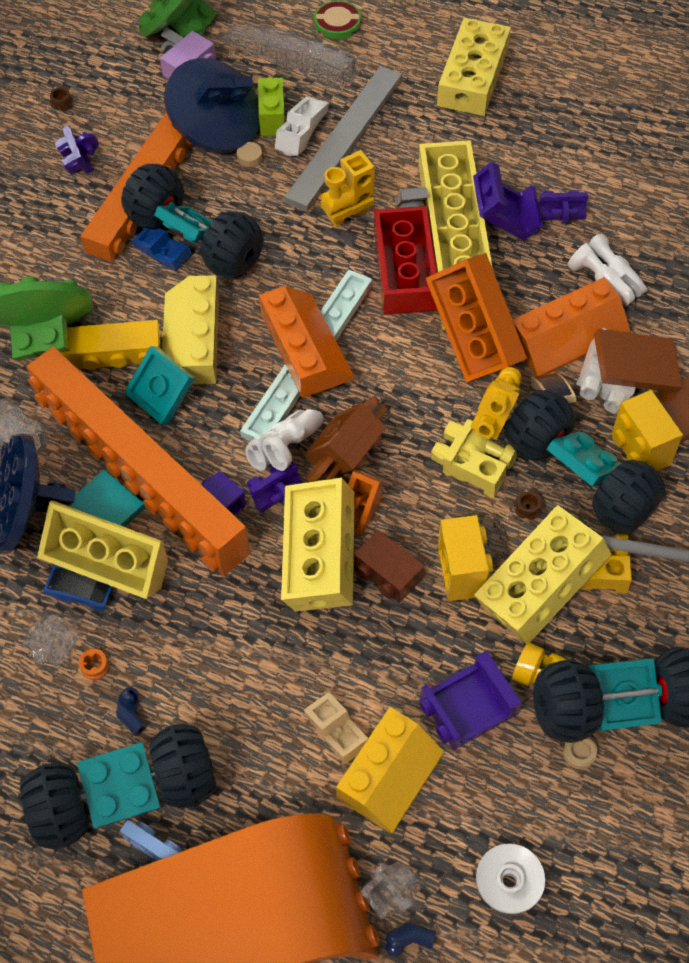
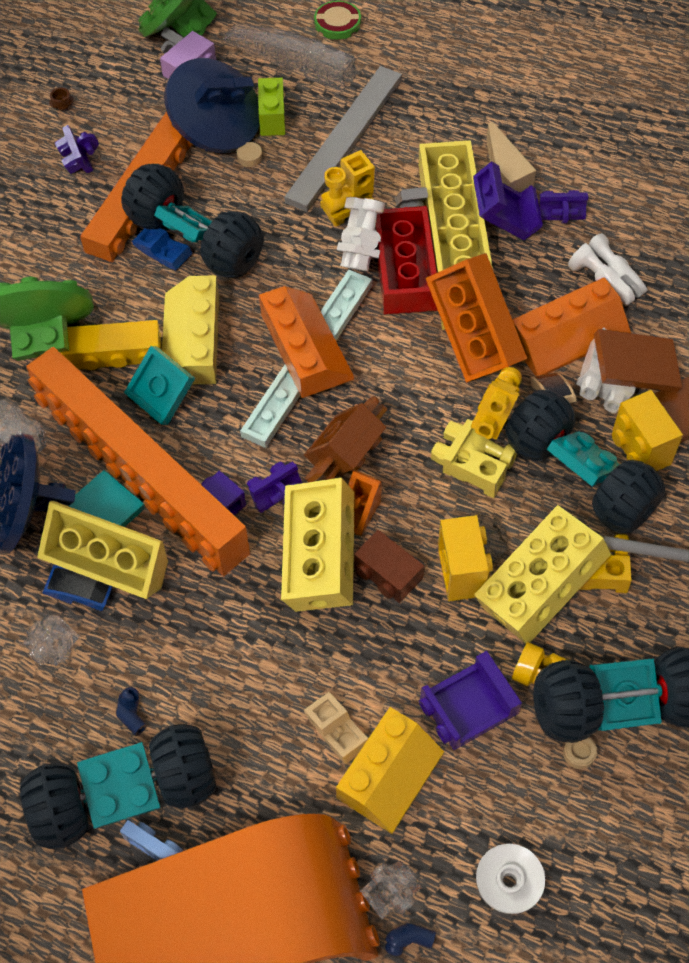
orange bush [79,649,109,680] -> none
white piece [246,410,324,471] -> none
white slope [275,96,329,156] -> none
light yellow brick [437,18,511,116] -> none
reddish brown plate [514,491,543,520] -> none
none -> white hips [337,197,385,271]
none -> tan slope [486,122,536,192]

